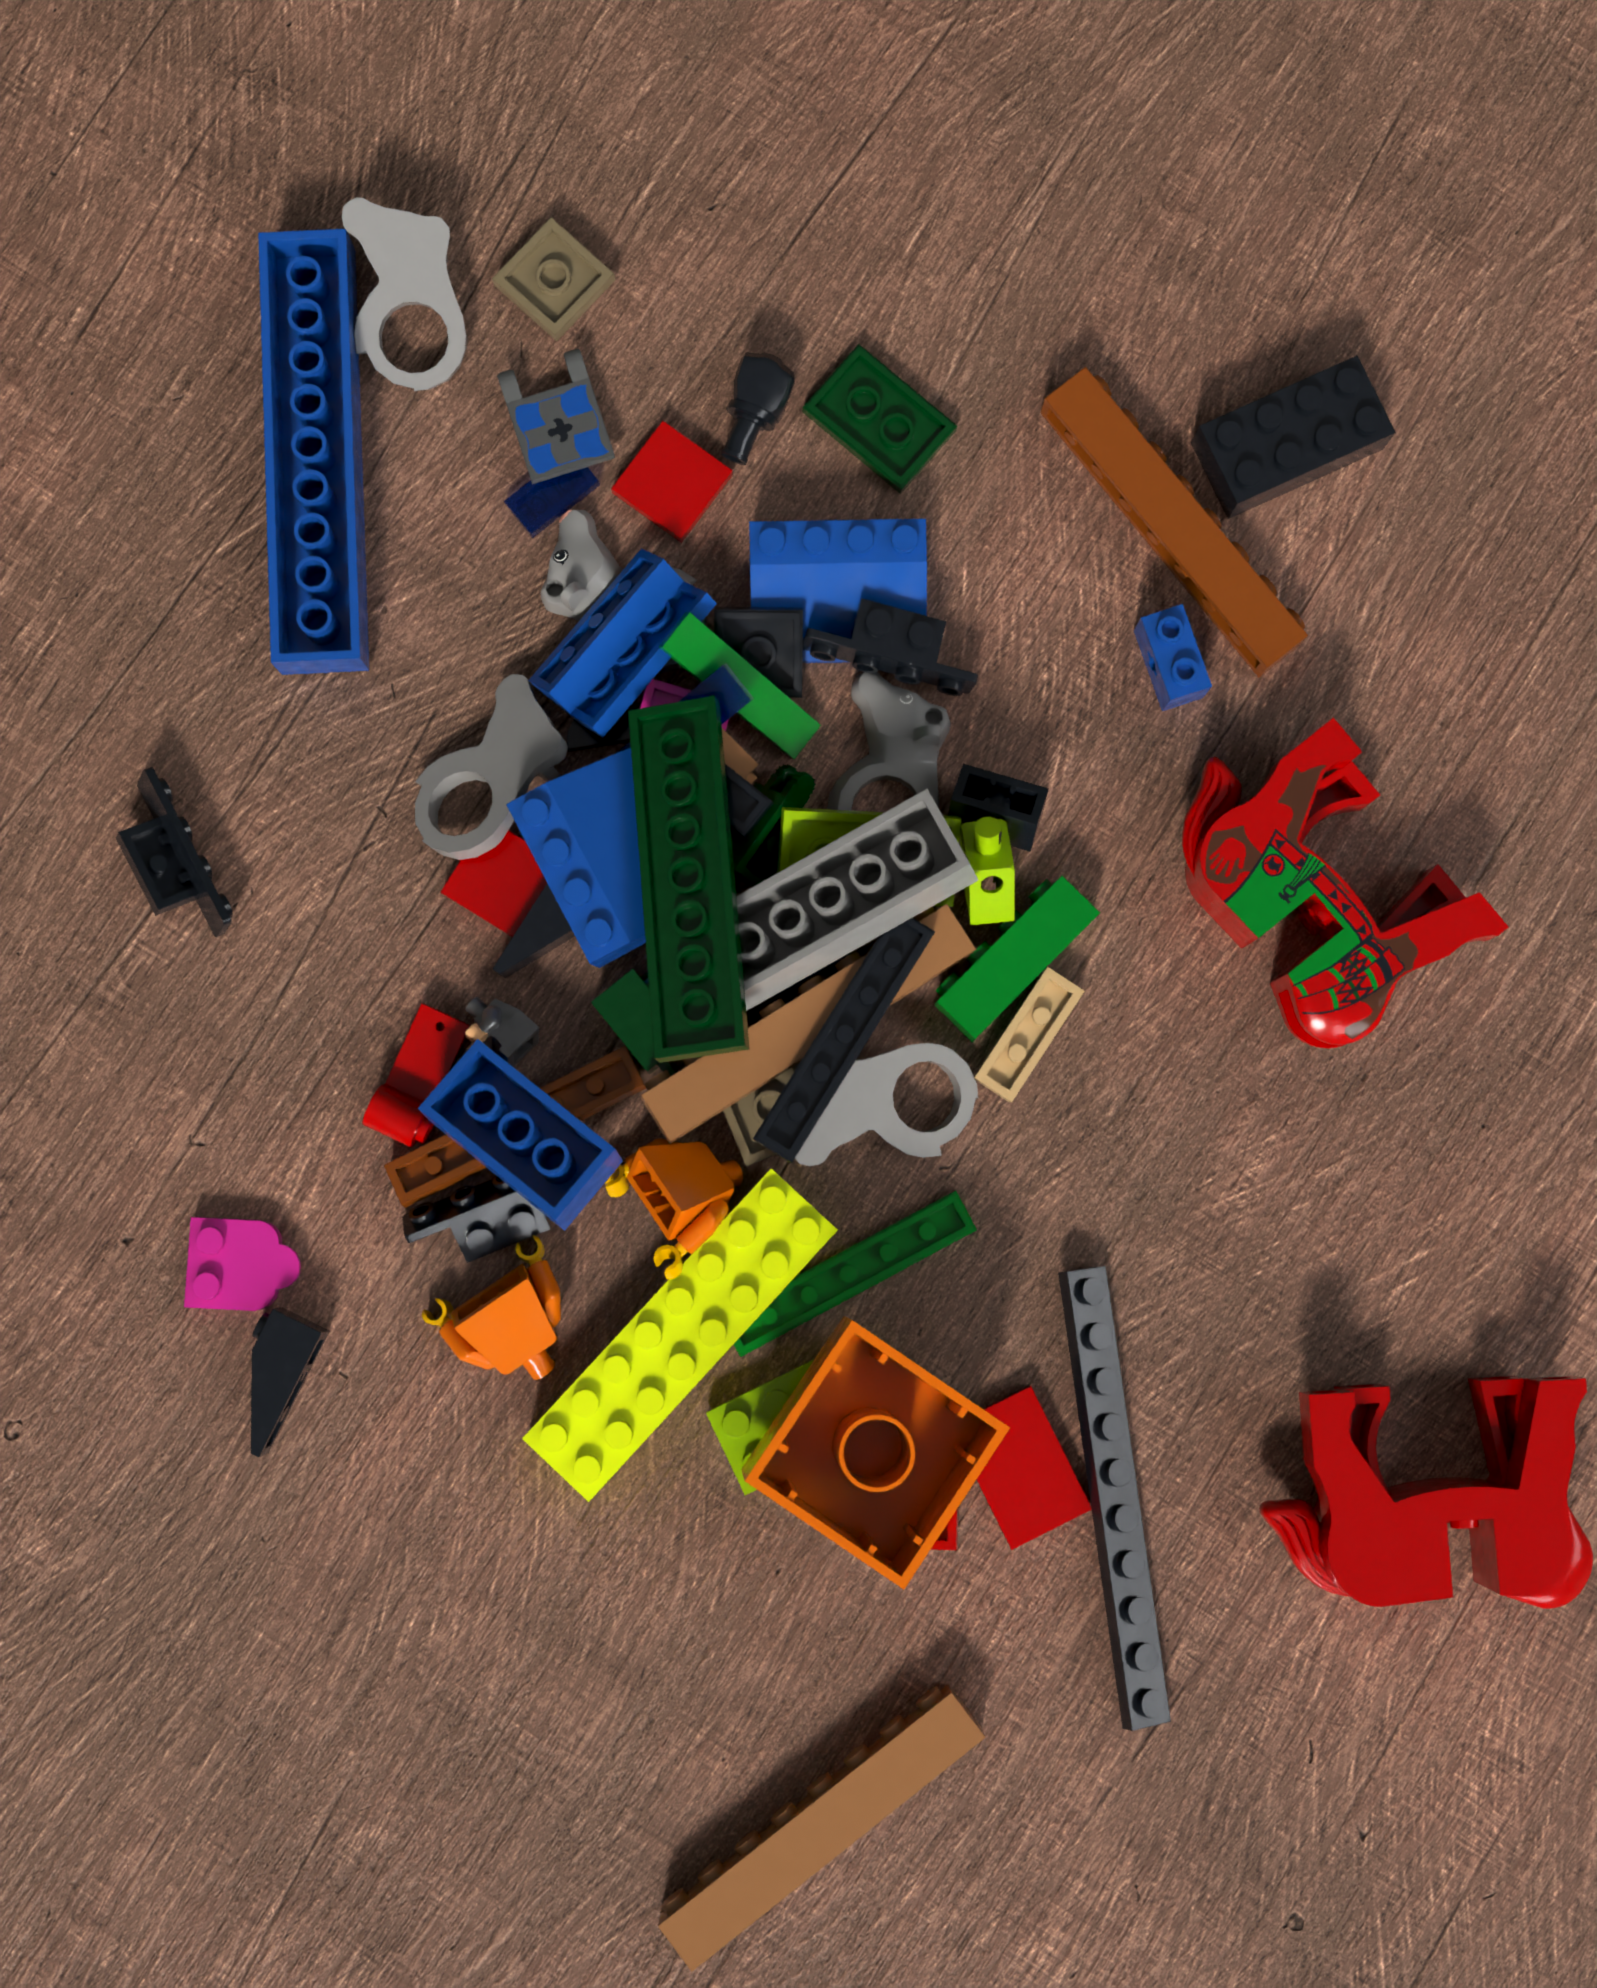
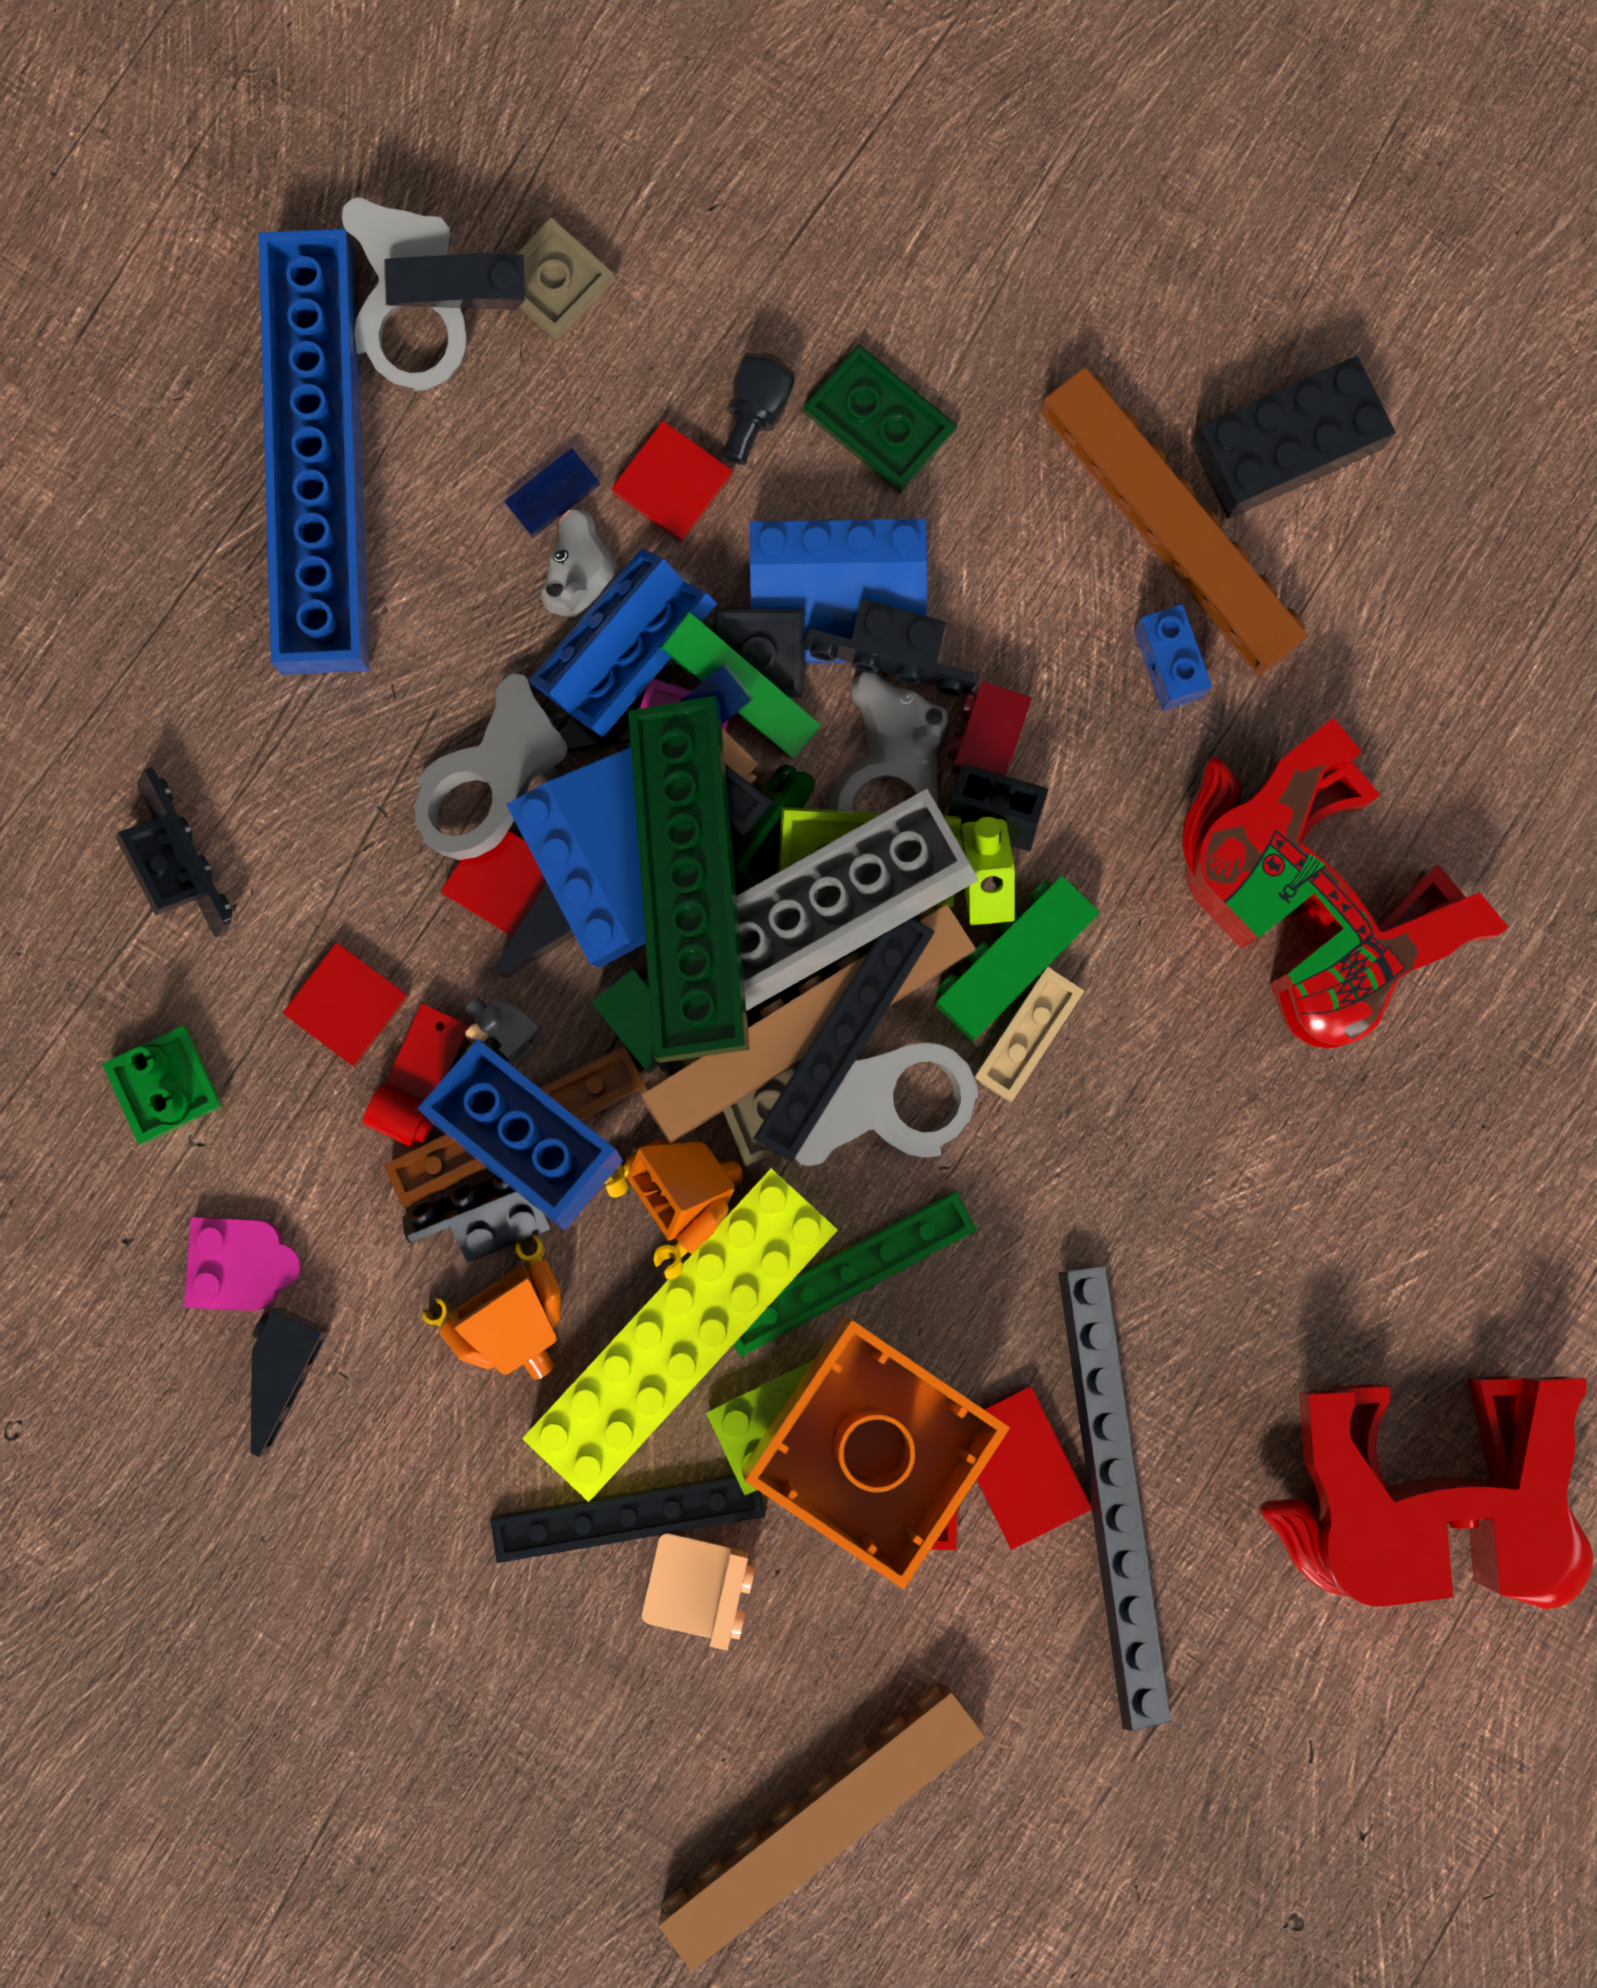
dark grey flag [497,349,615,484] -> none
none -> green plate [102,1025,224,1145]
none -> red tile [282,942,409,1067]
none -> black slope [384,253,525,310]
none -> black tile [490,1474,766,1563]
none -> light nougat bracket [642,1533,756,1651]
none -> dark red brick [947,681,1032,776]

